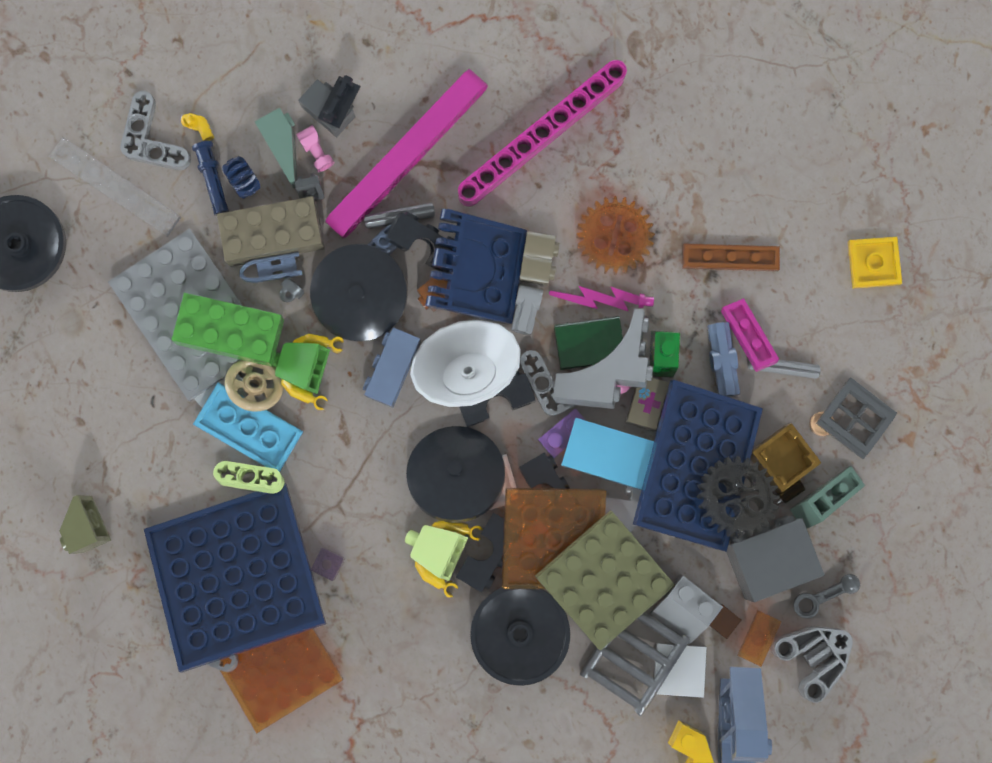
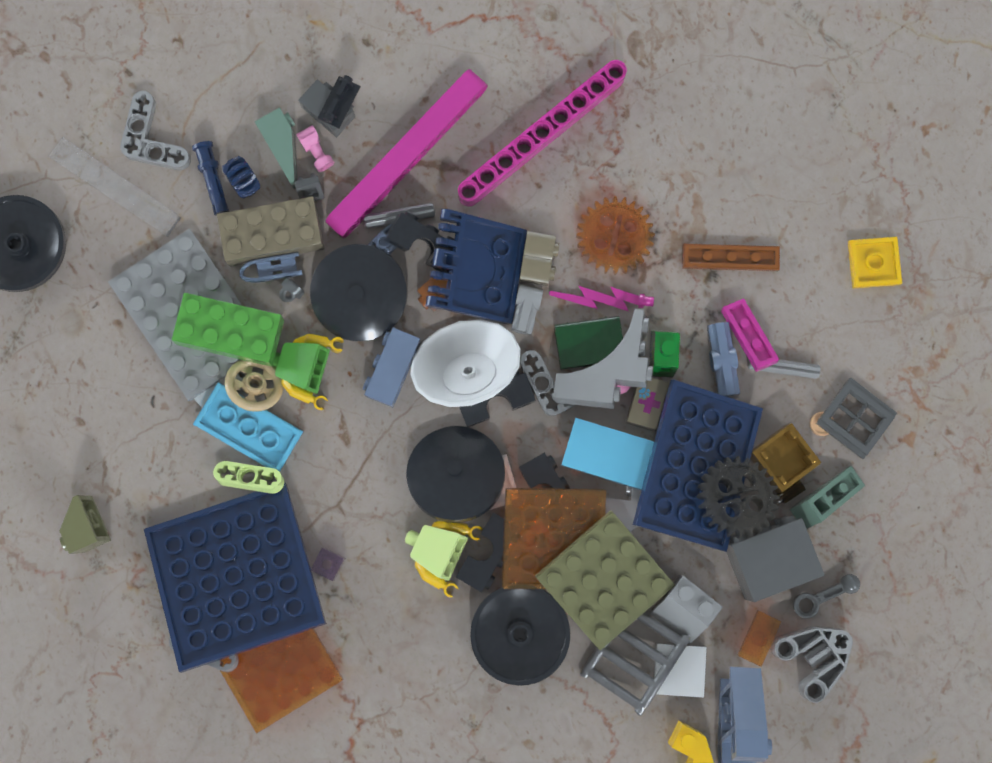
yellow arm [181,113,214,141] -> none
medium lavender plate [538,408,586,459] -> none
reddish brown tile [709,604,742,639] -> none

